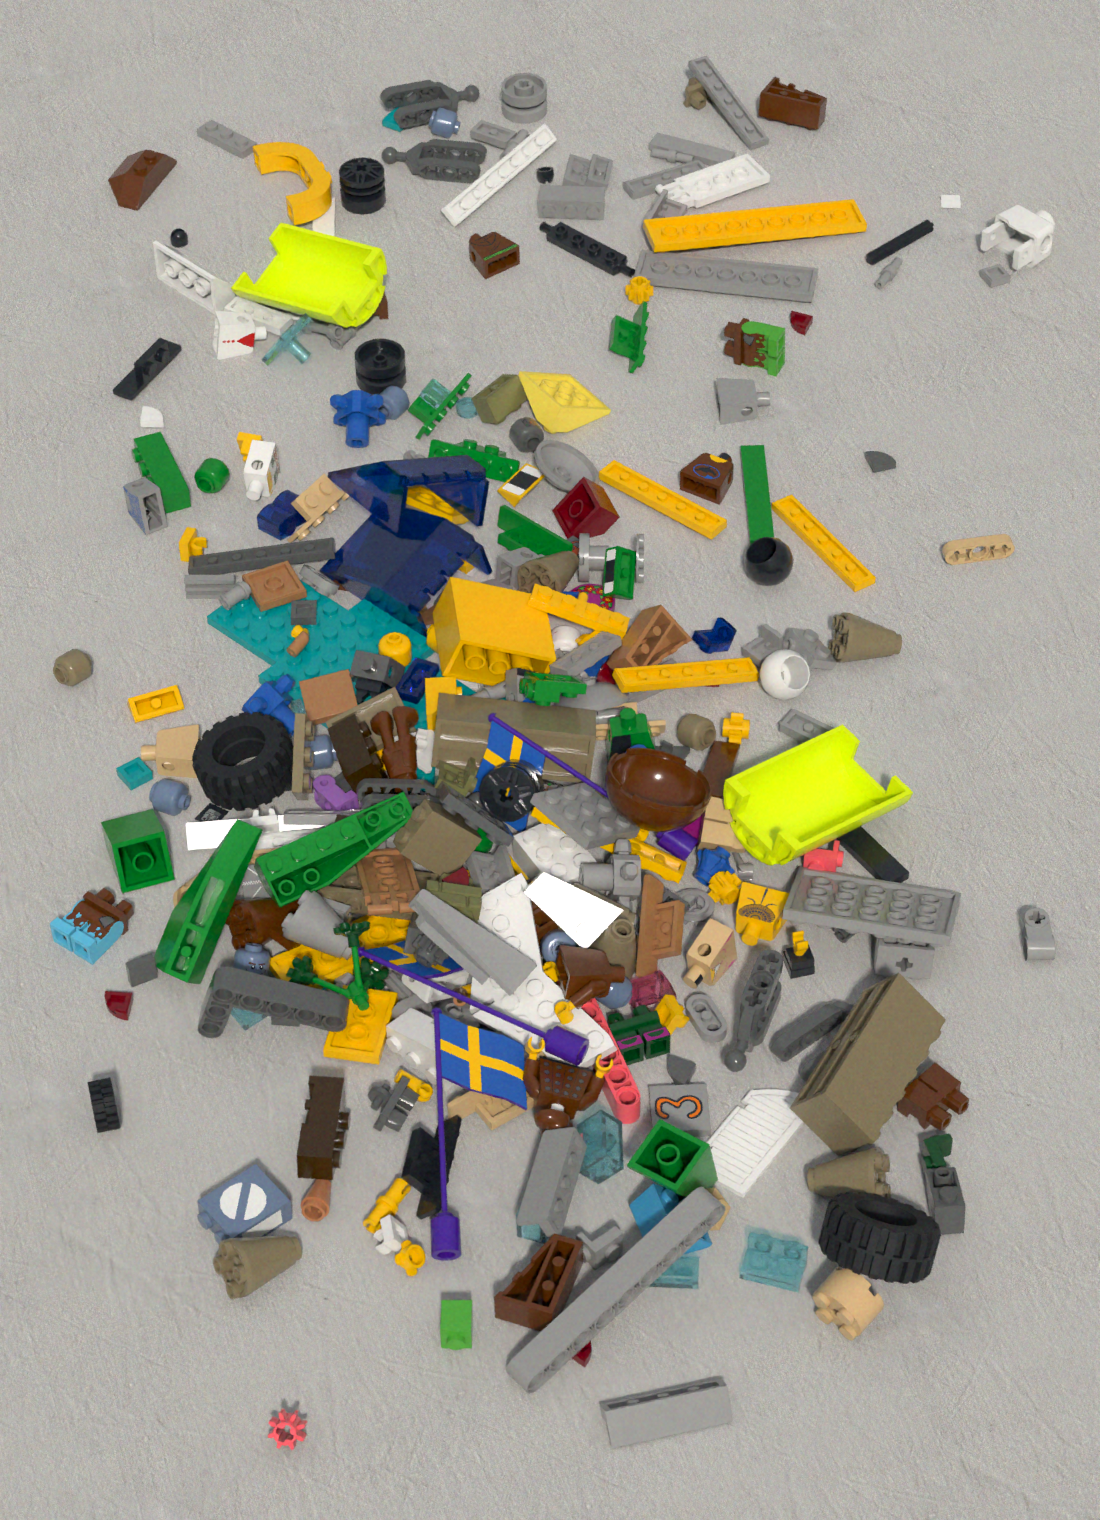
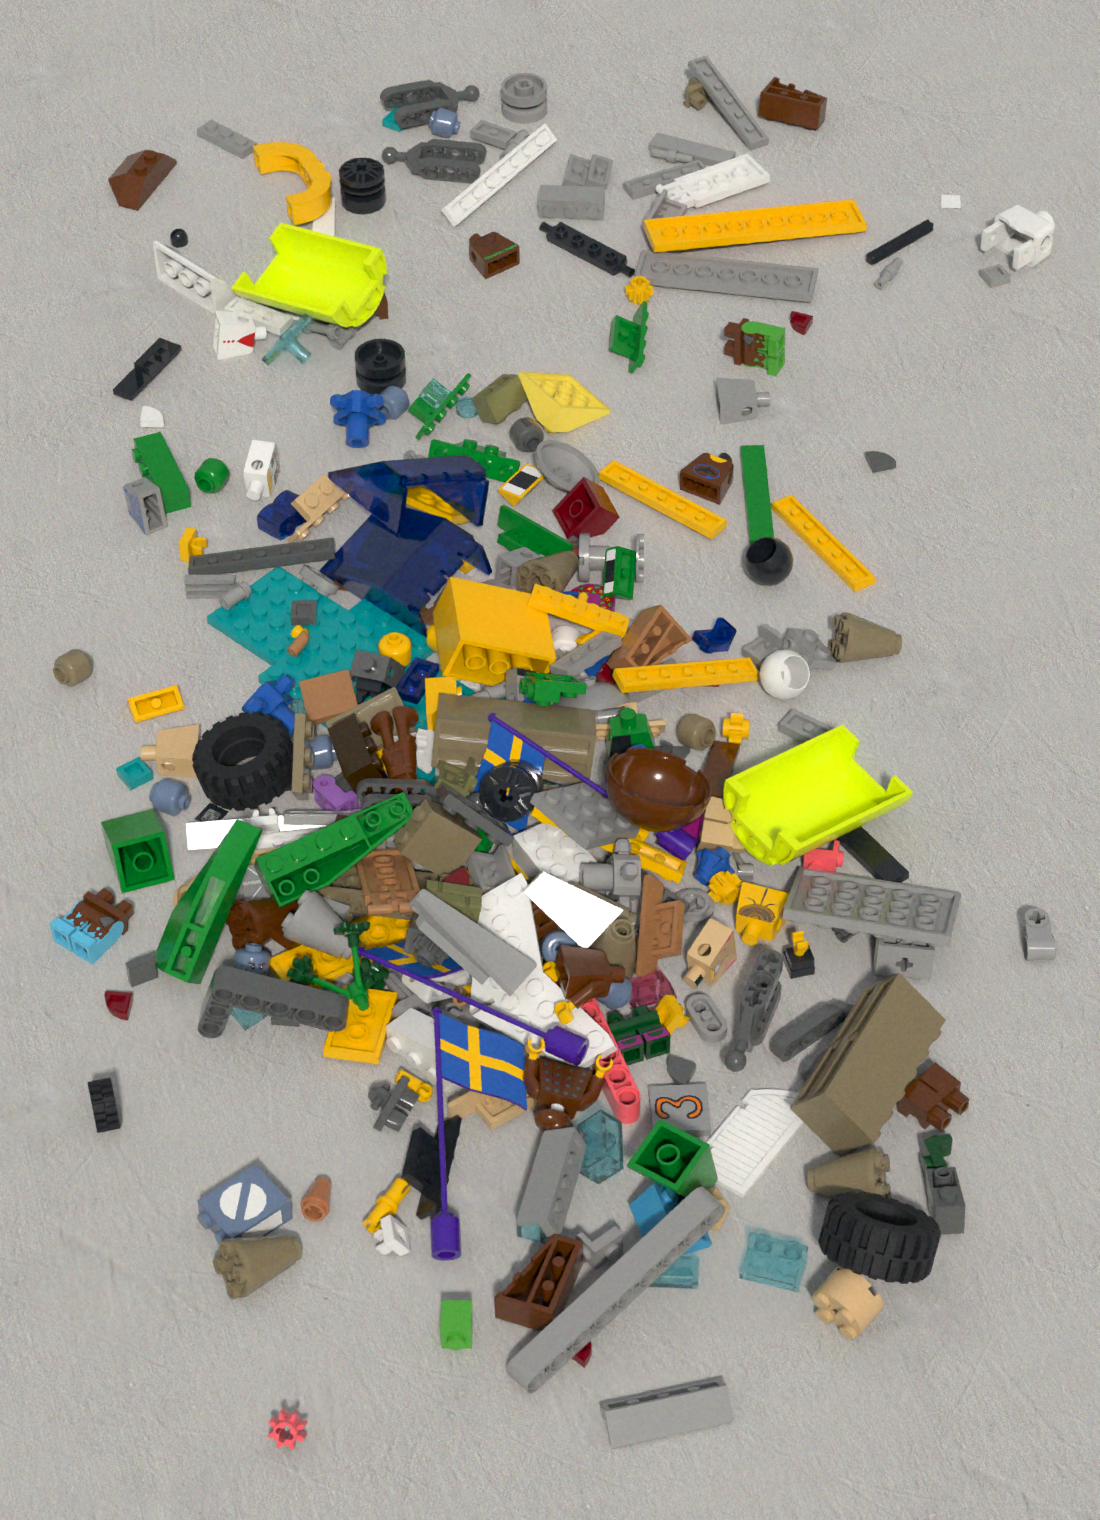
yellow tile [236,432,263,461] -> none
medium nougat tile [242,561,307,612] -> none
dark brown wedge [297,1075,351,1180] -> none
yellow plate [395,1240,425,1276] -> none
black hinge [536,167,554,184] -> none
tan beam [942,534,1015,565] -> none

